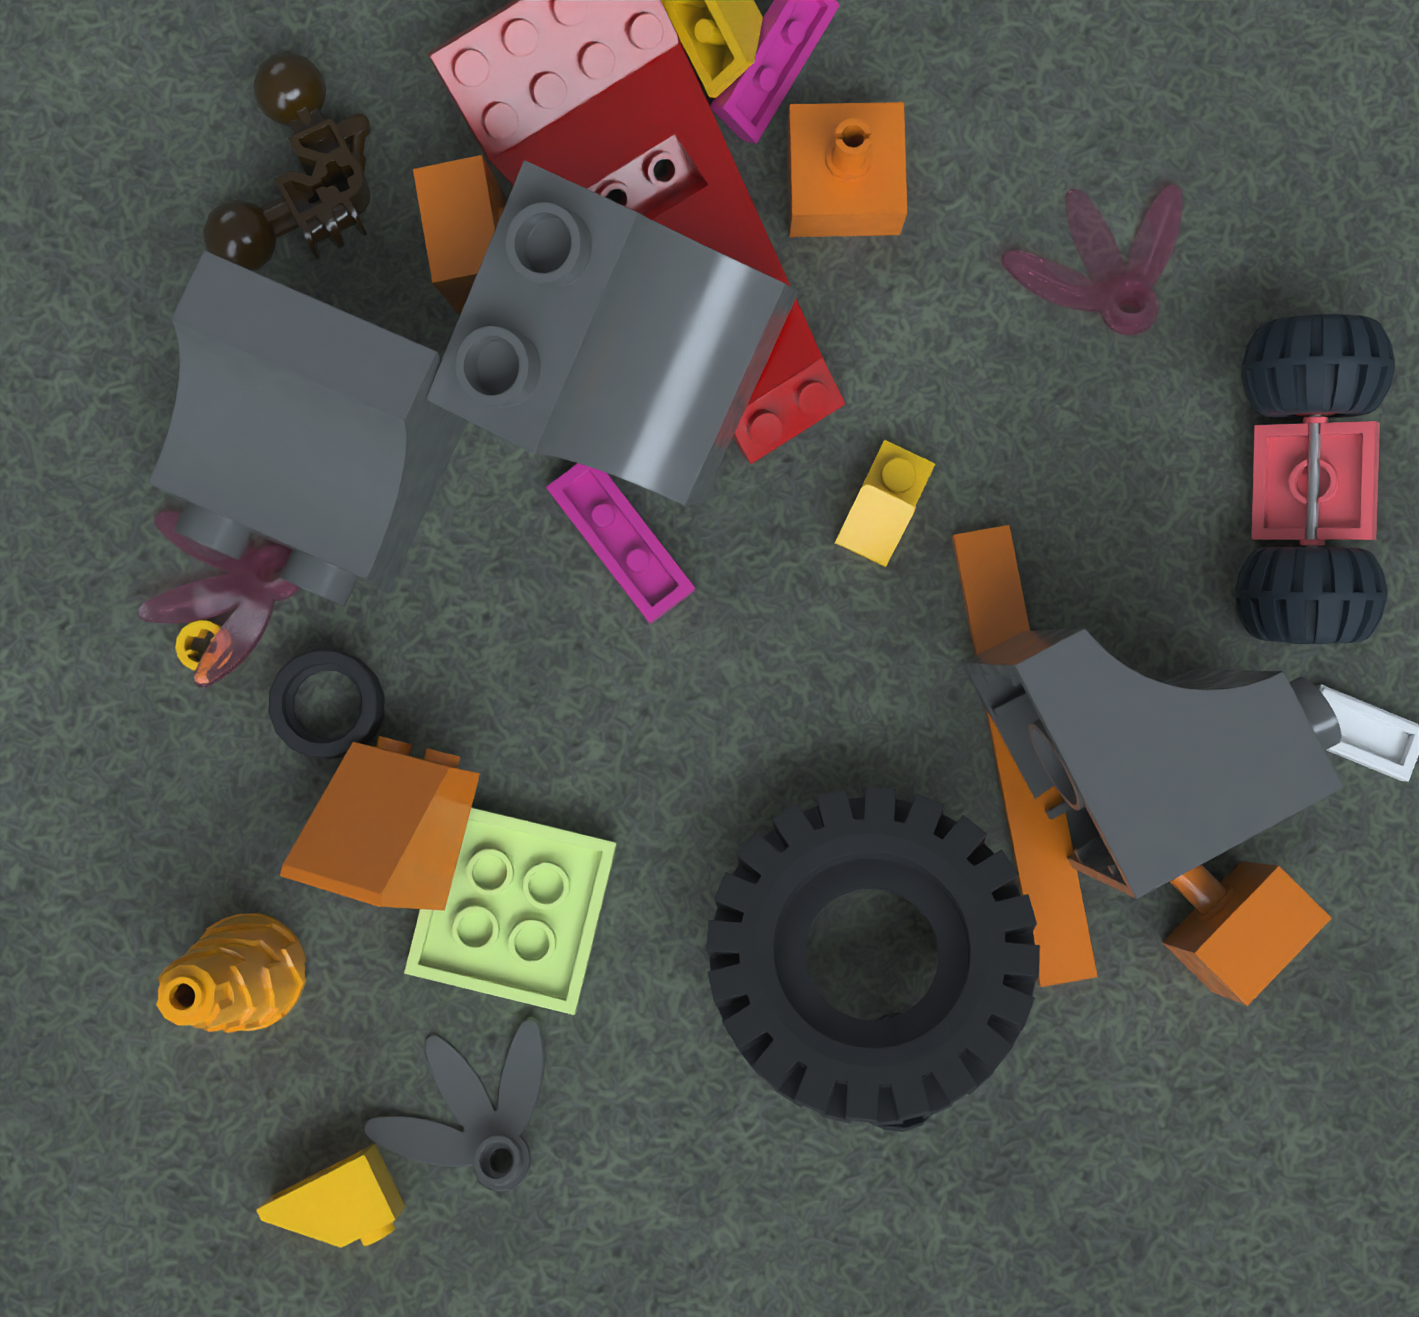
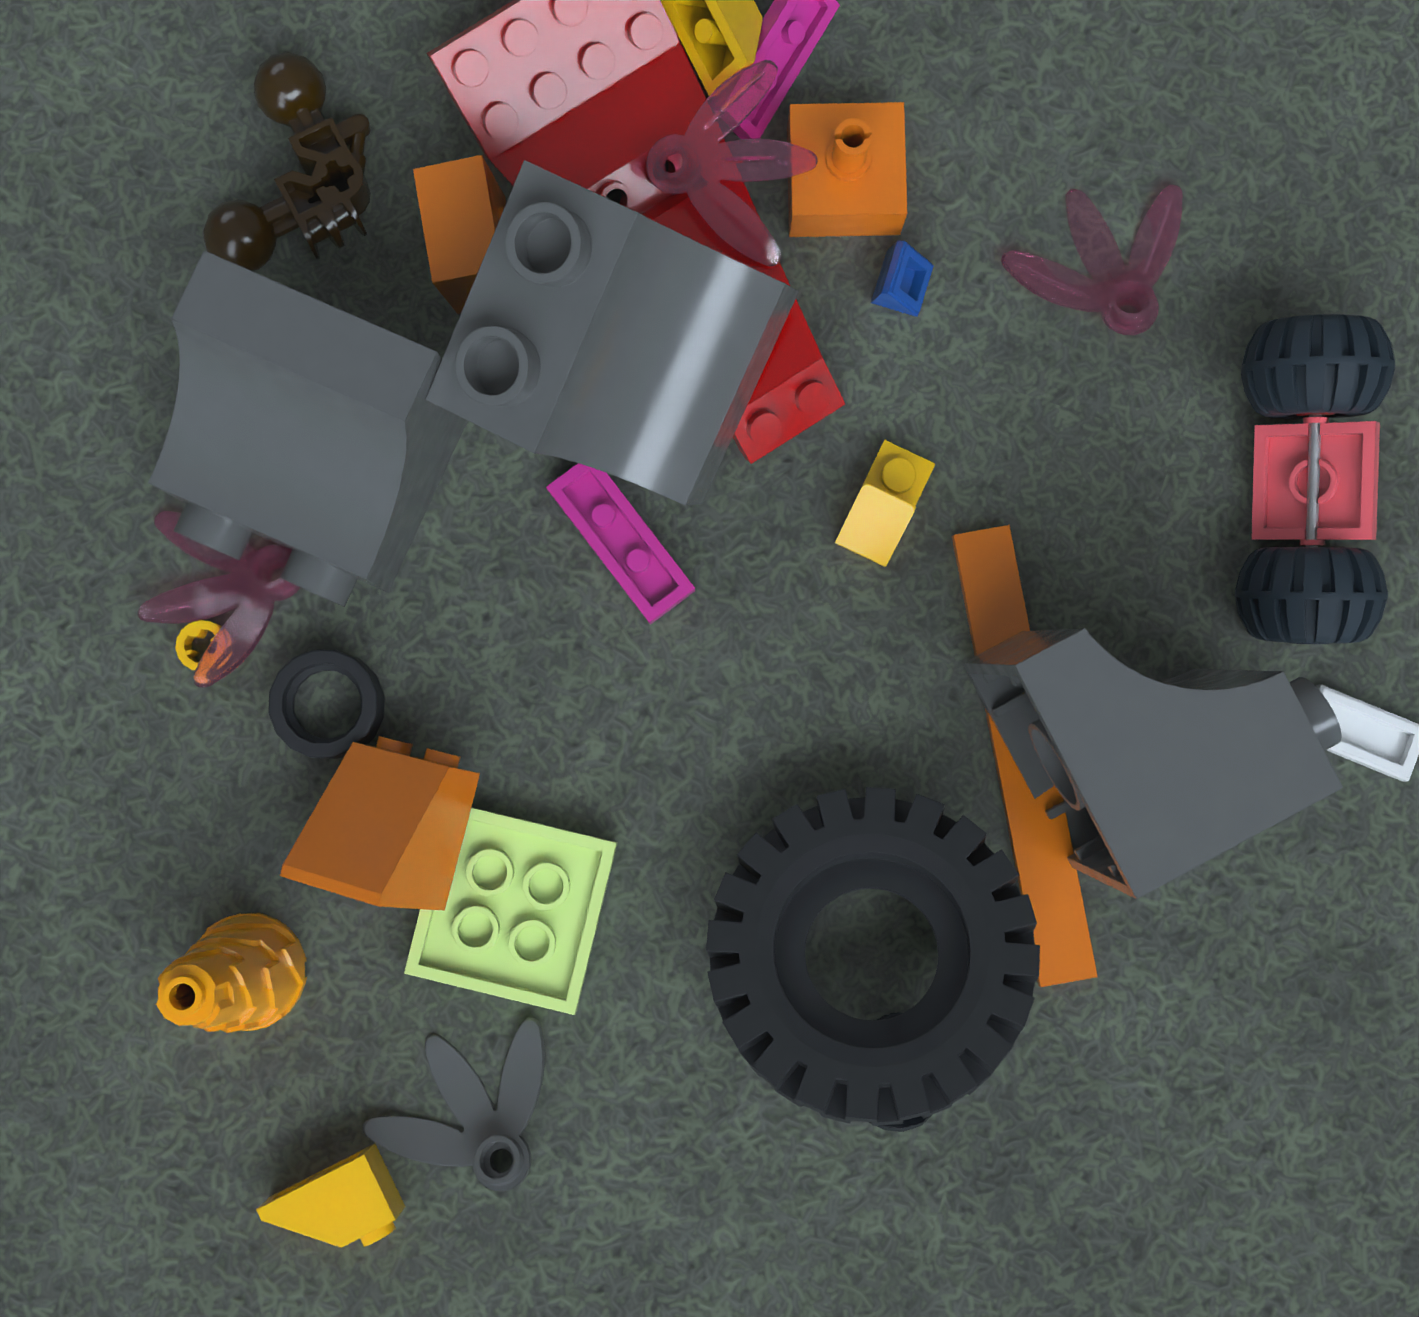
orange brick [1162,861,1332,1006] -> none
none -> clear pink plant [646,60,818,266]
none -> blue slope [871,240,934,317]

